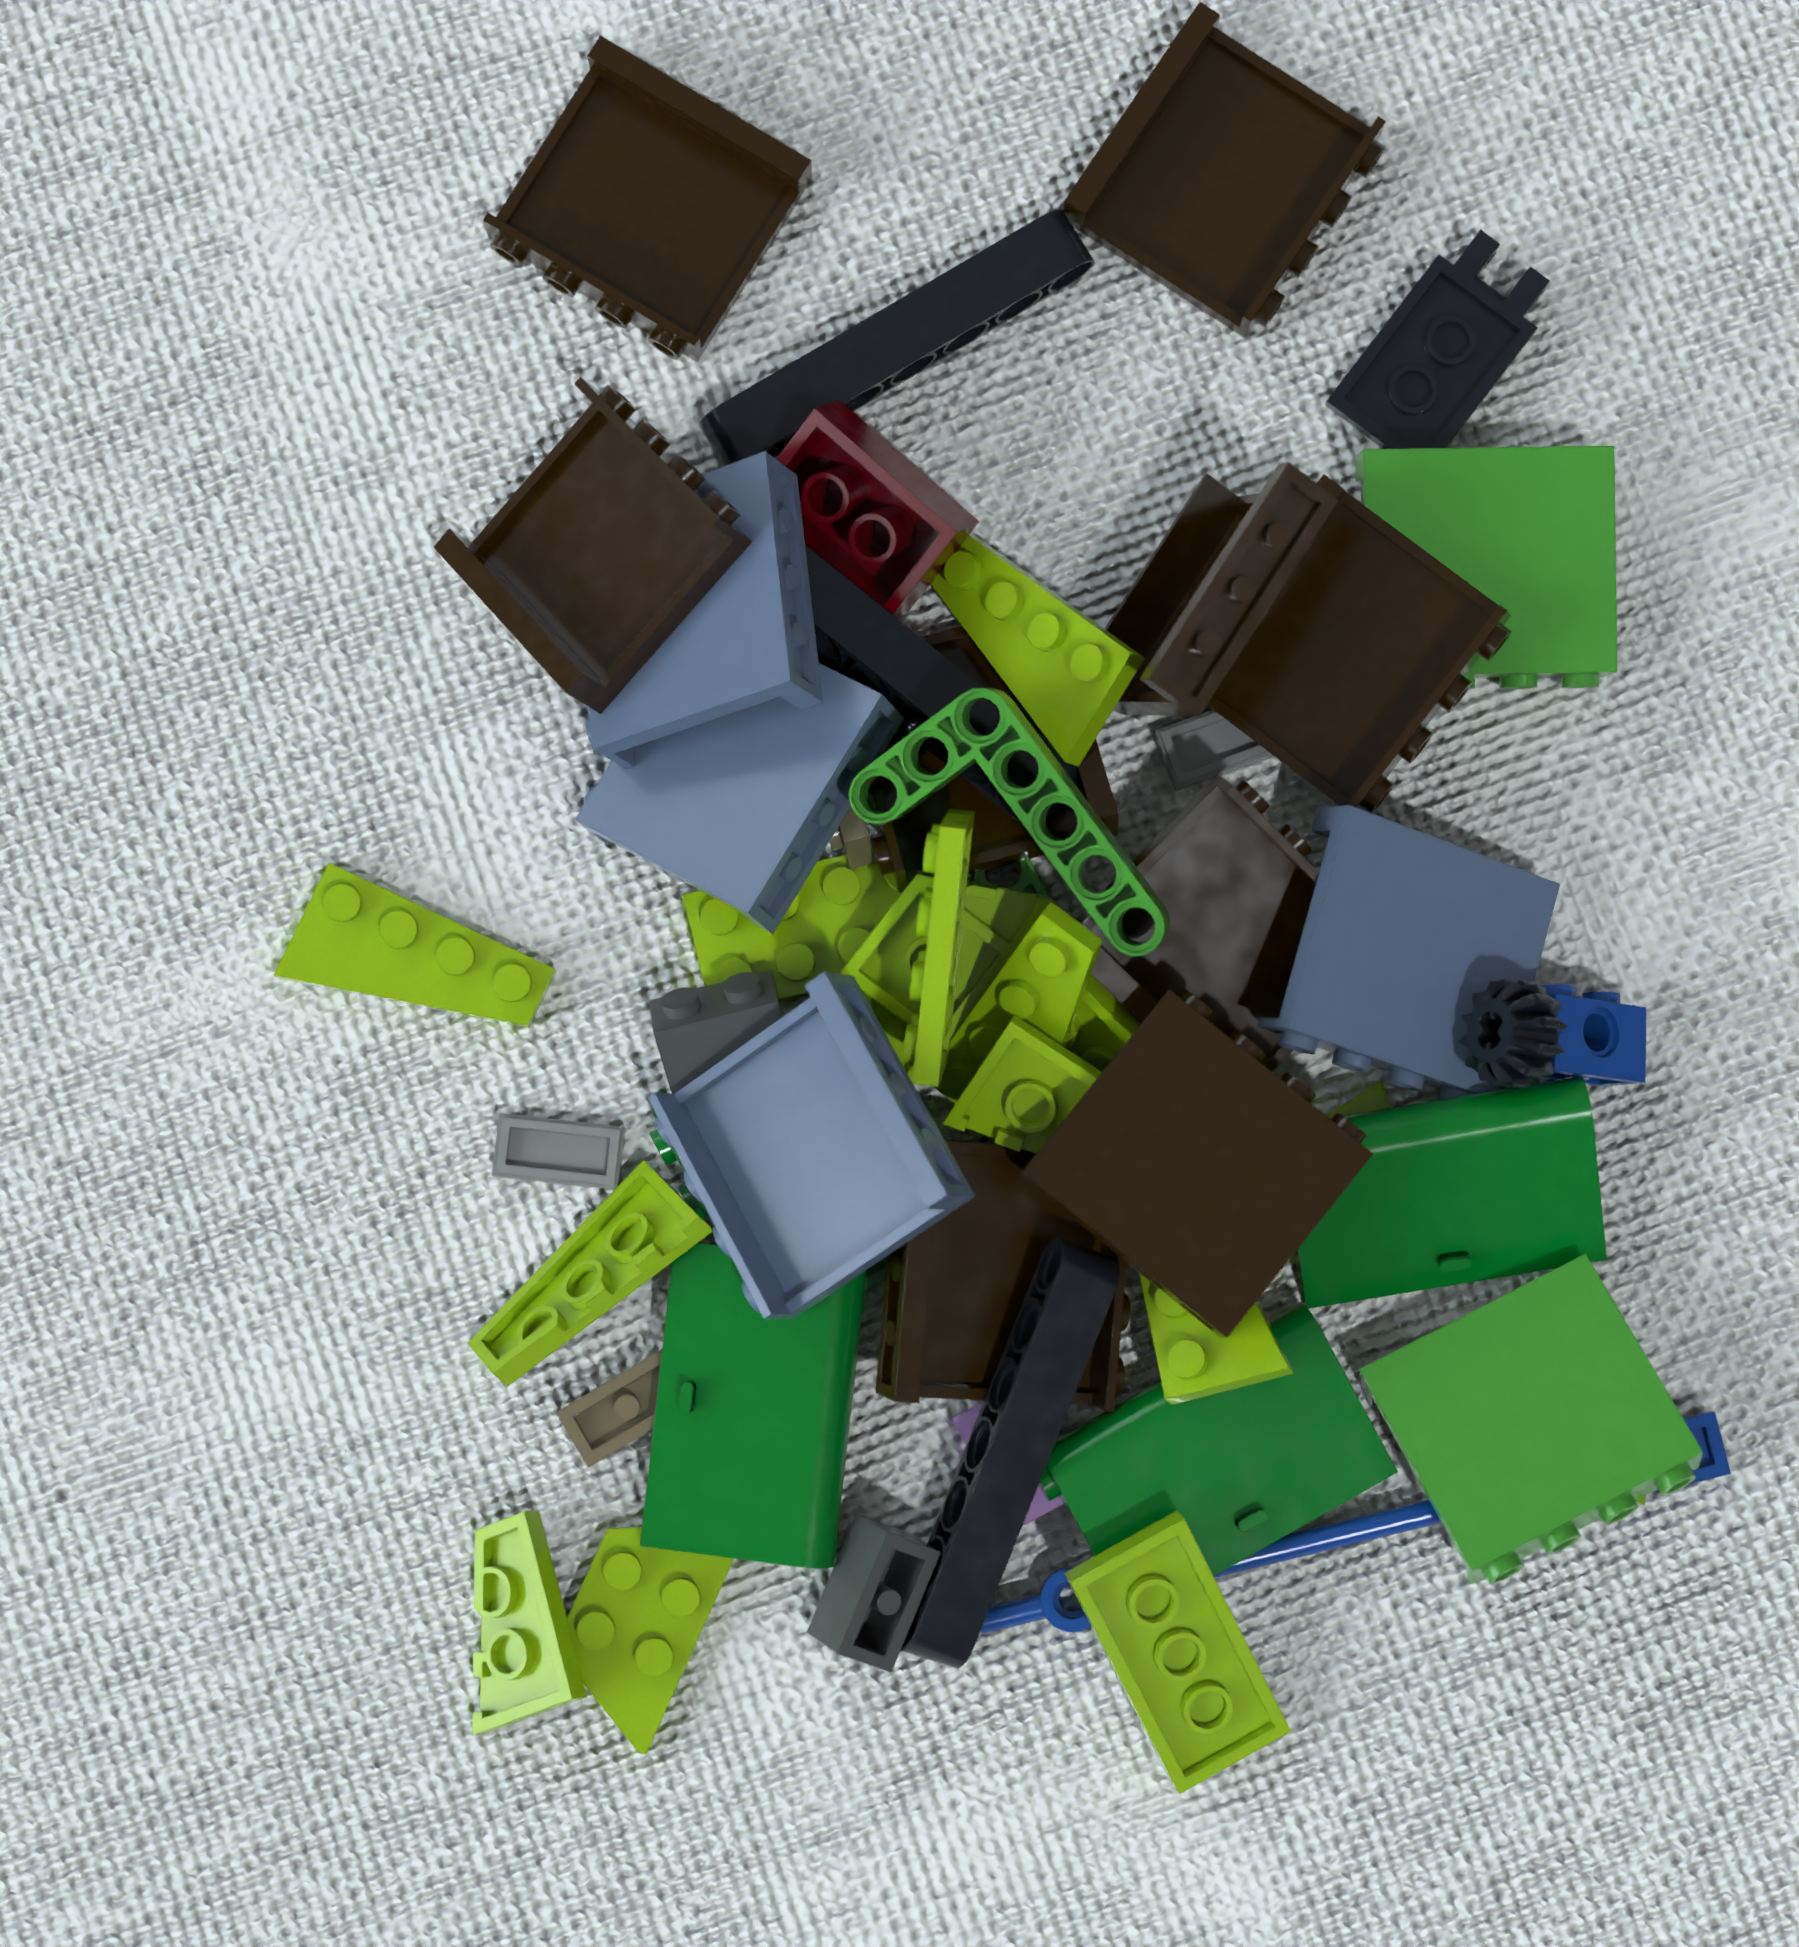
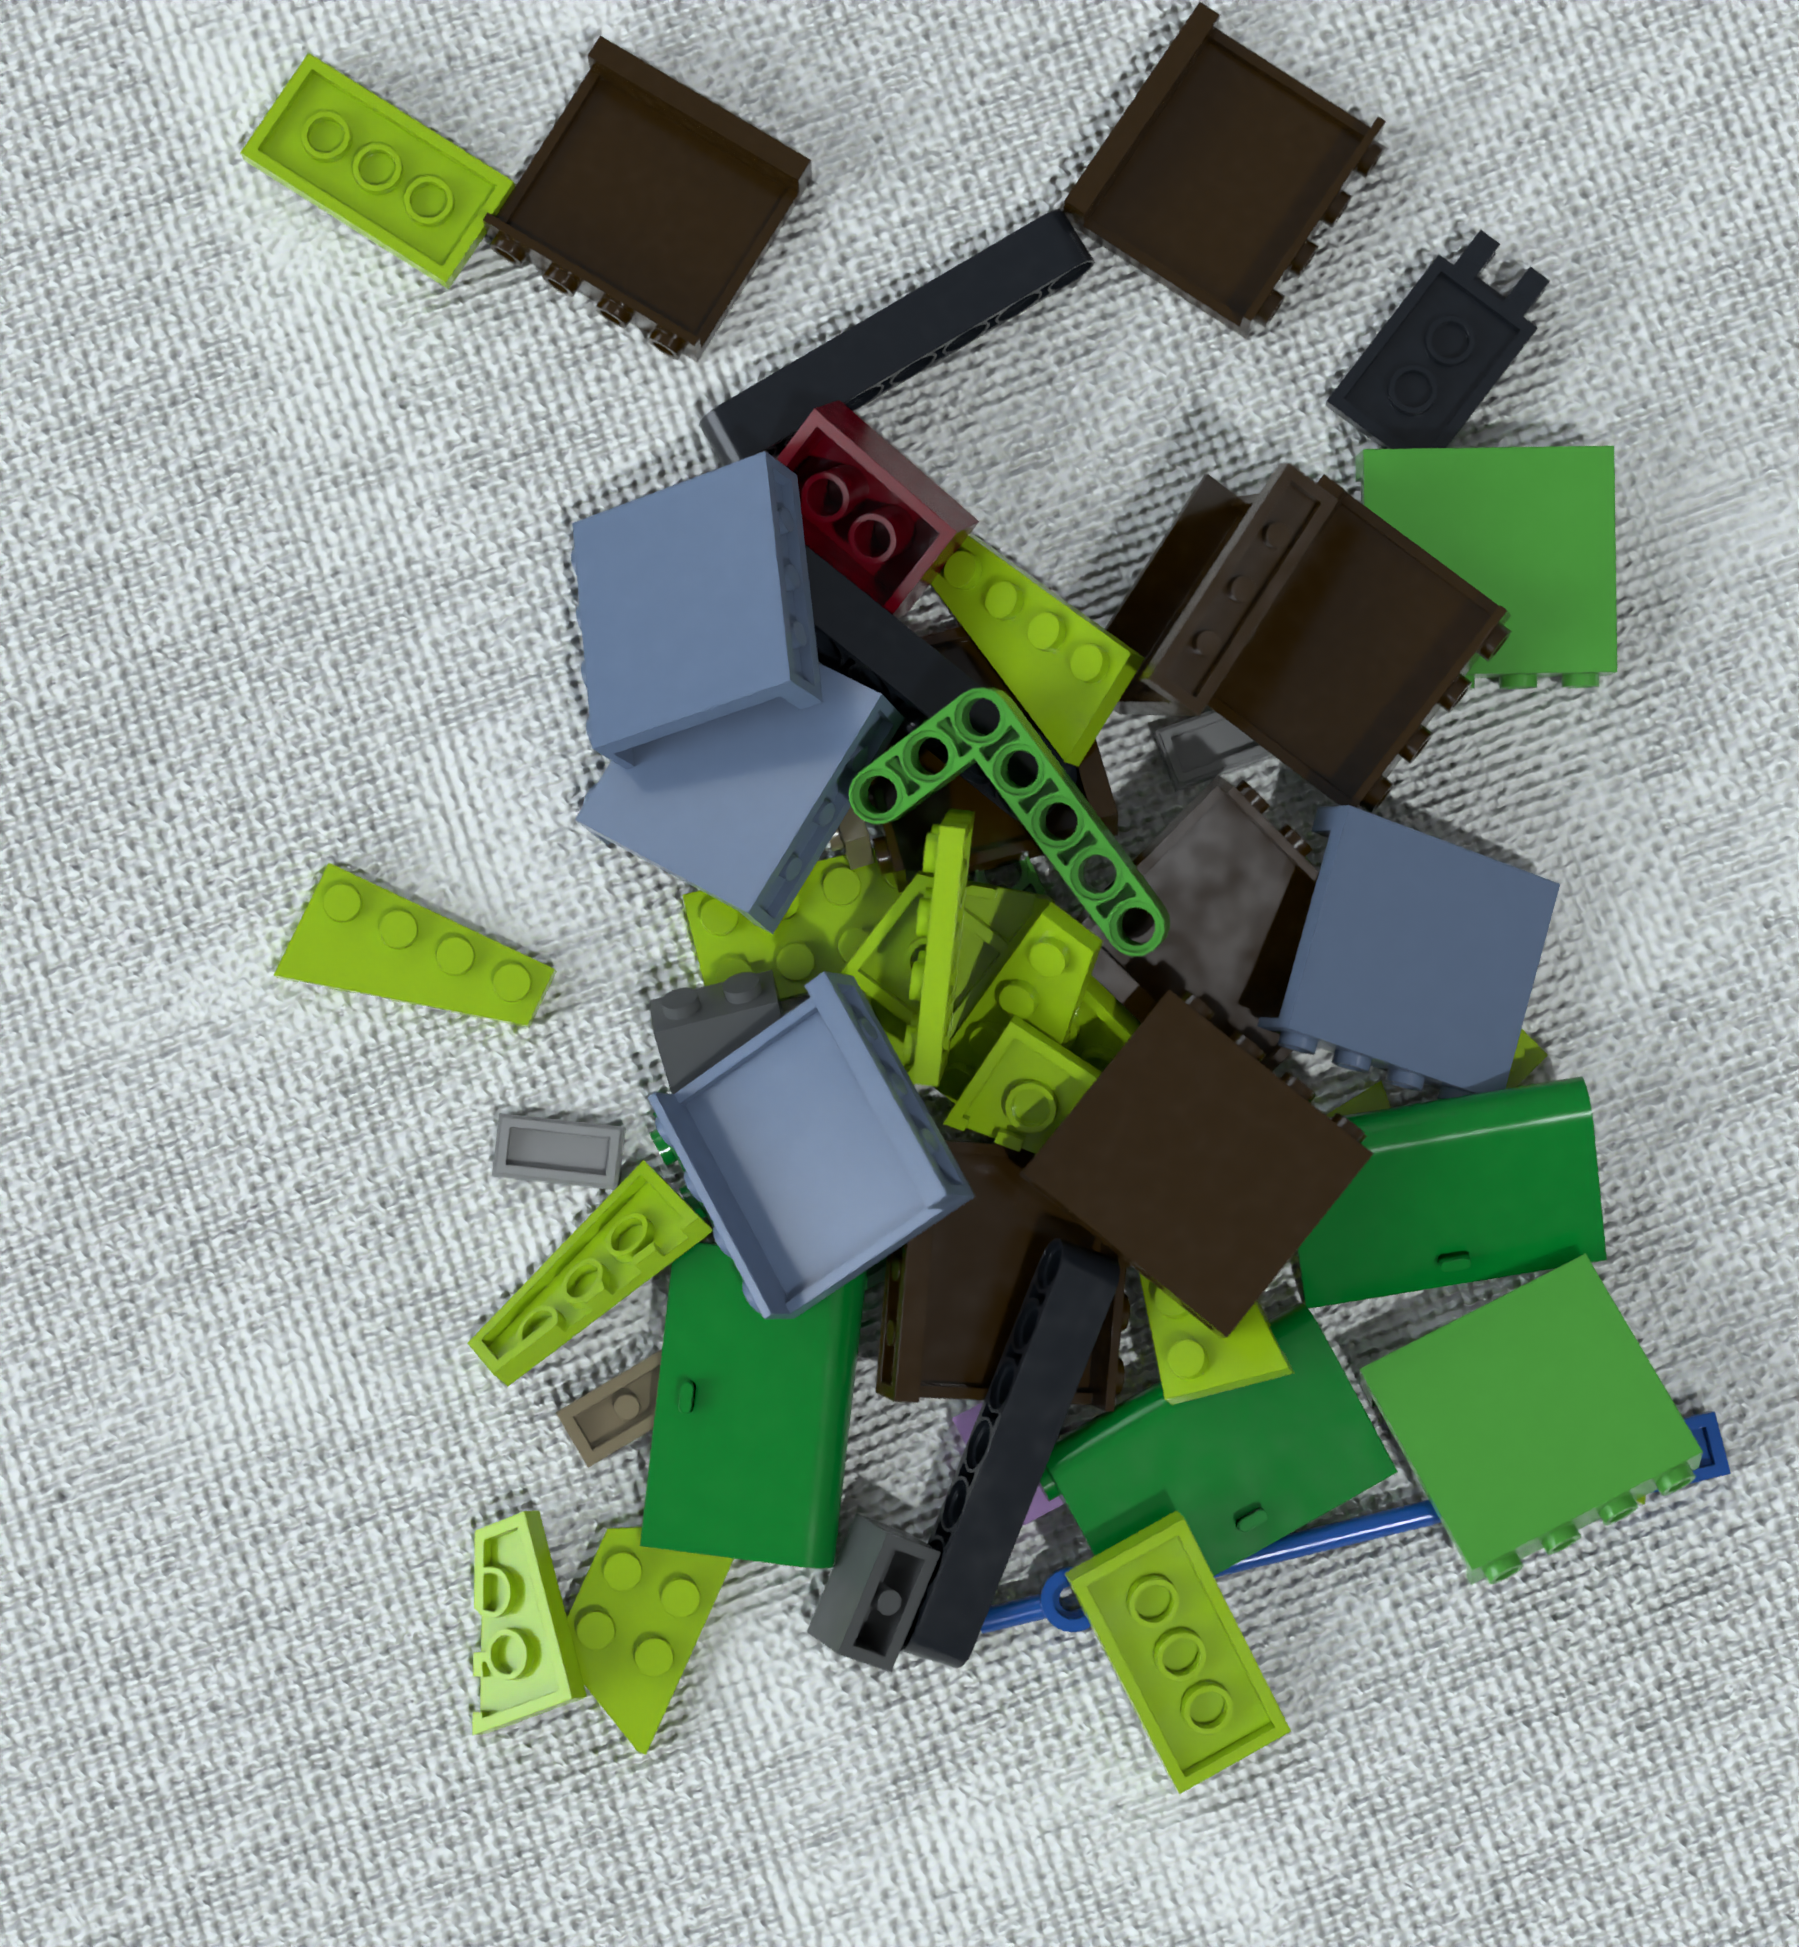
dark brown panel [434,377,752,714] -> none
black gear [1458,979,1568,1089] -> none
blue brick [1539,984,1646,1087] -> none
none -> lime plate [240,53,515,290]

